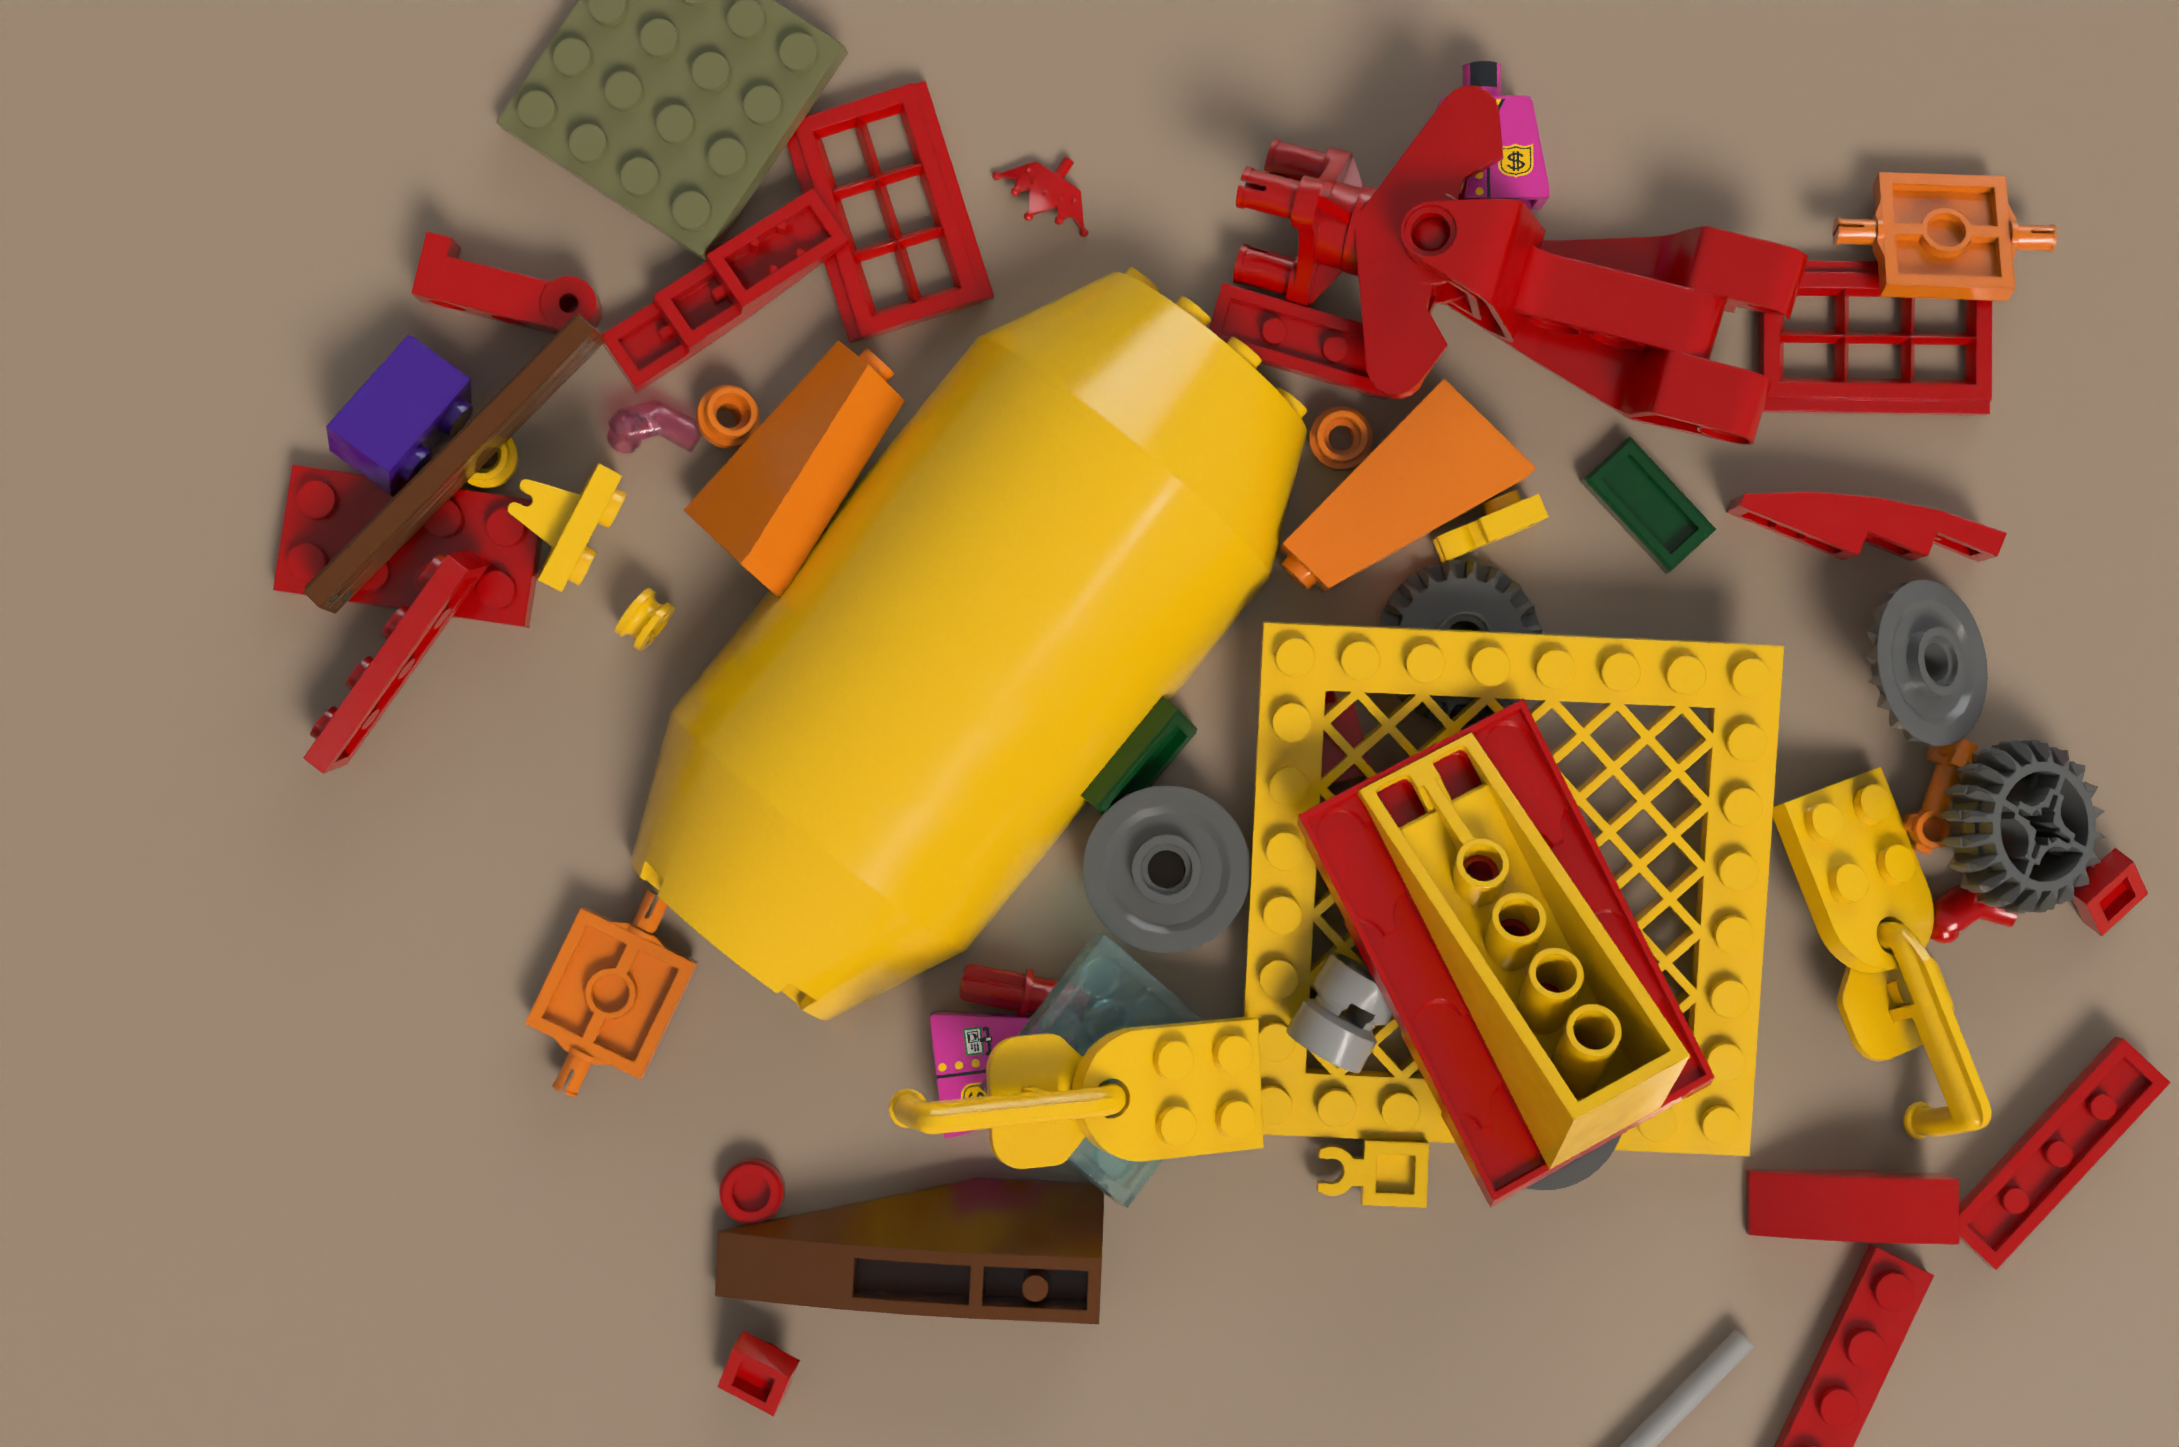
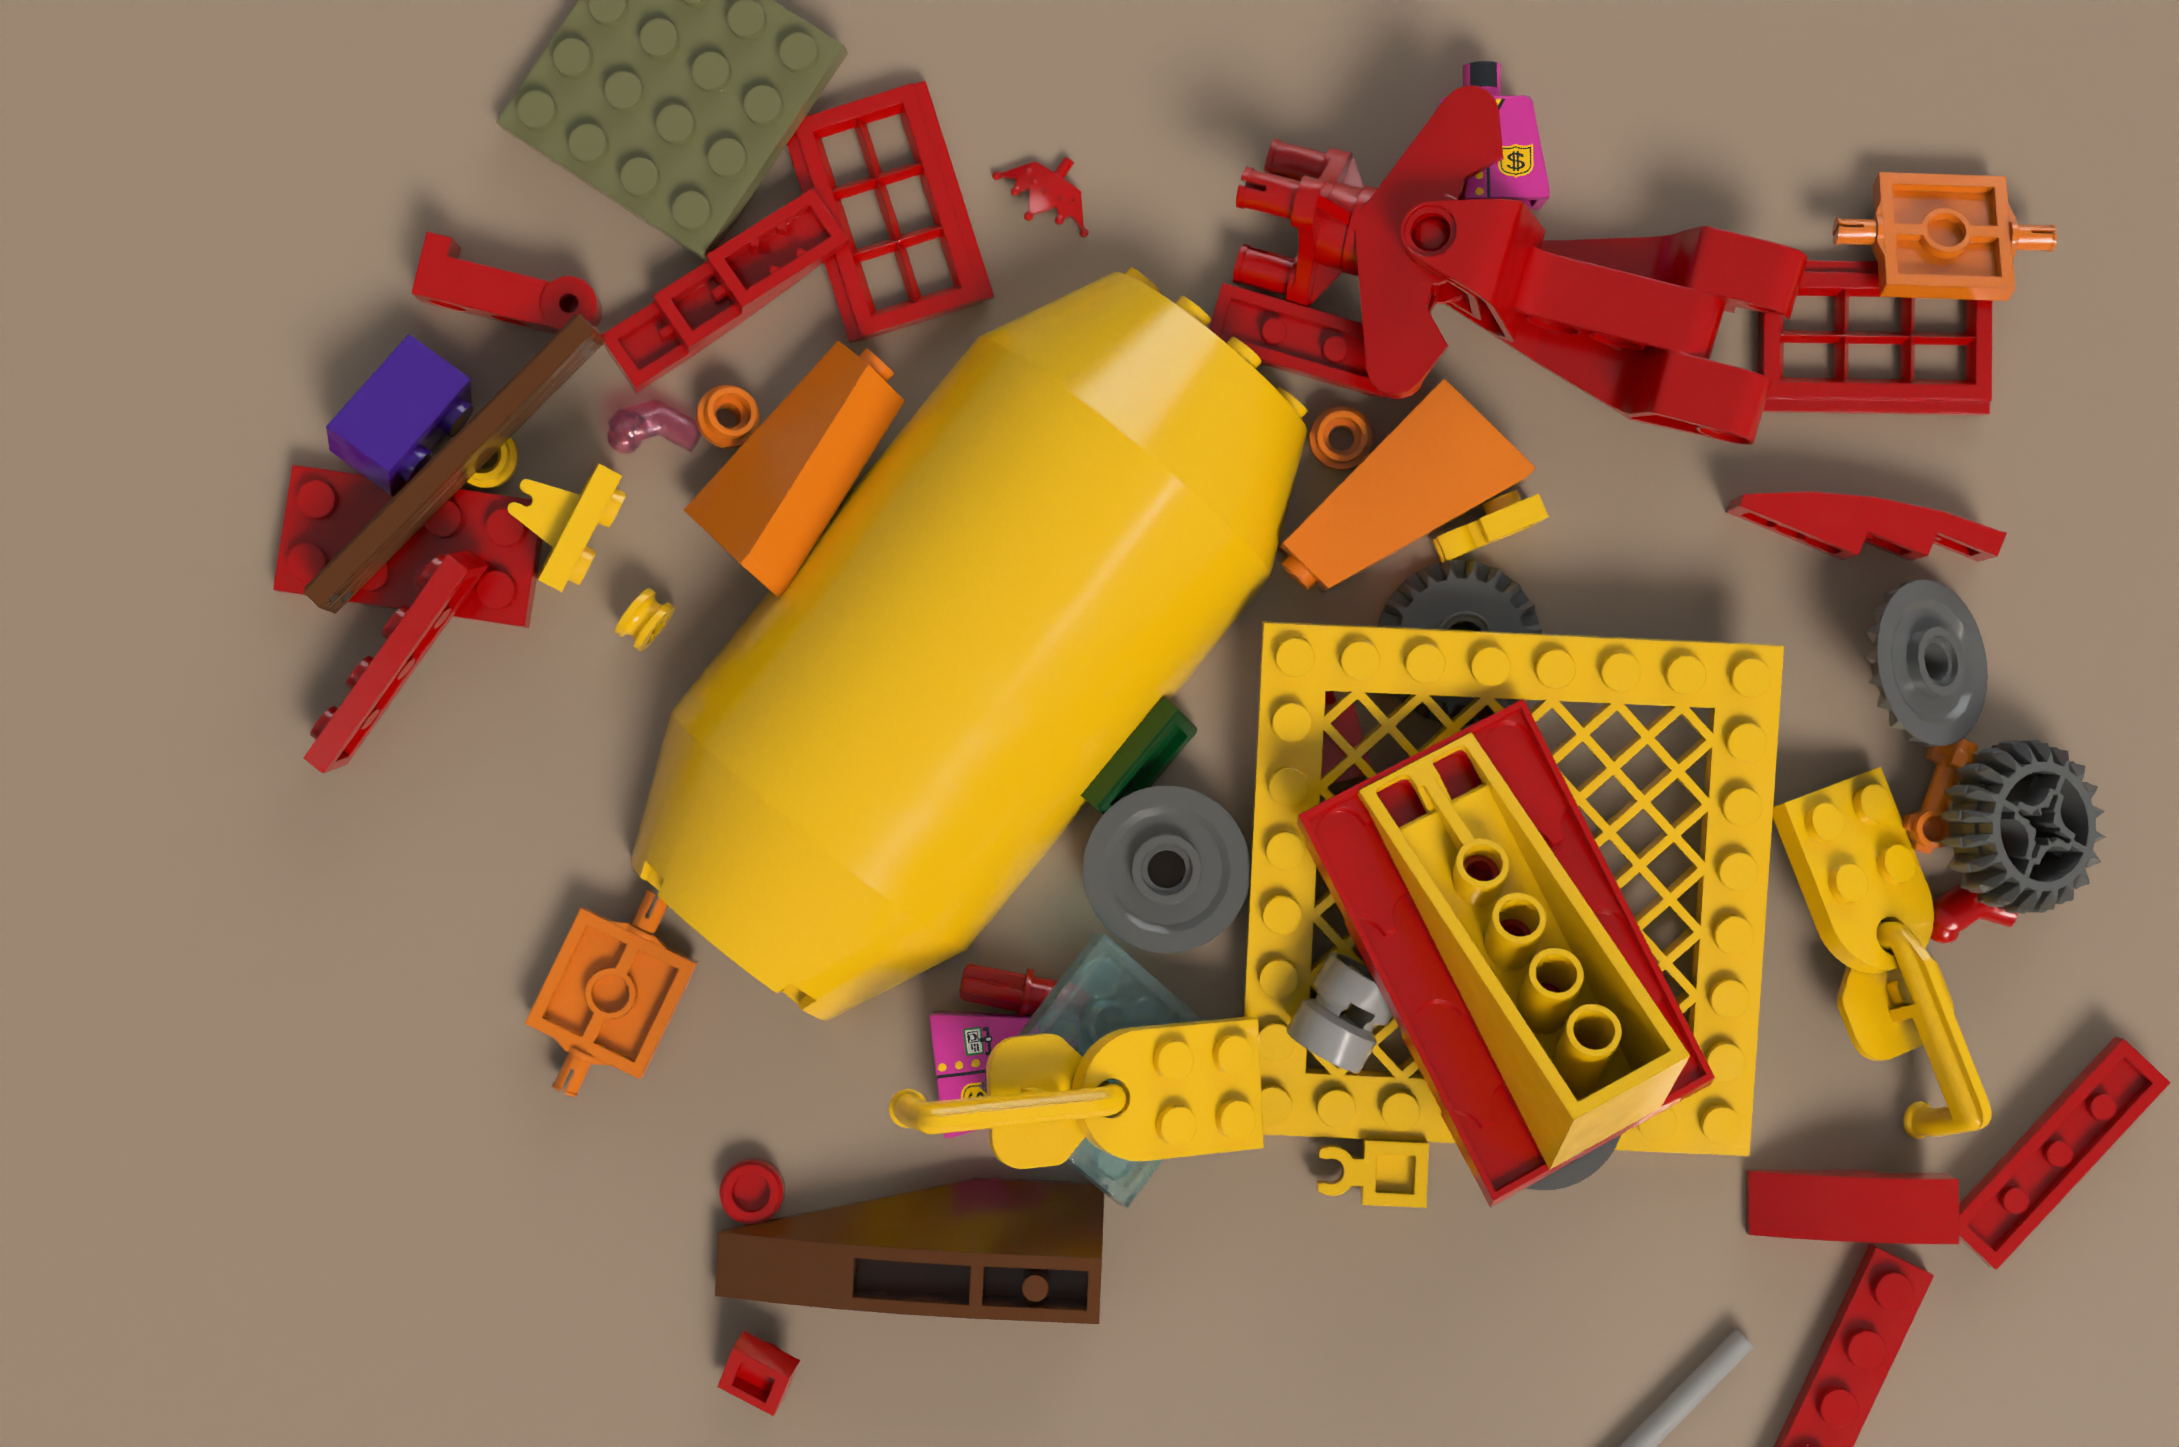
dark green tile [1580,437,1716,574] -> none
red plate [2073,848,2148,936] -> none

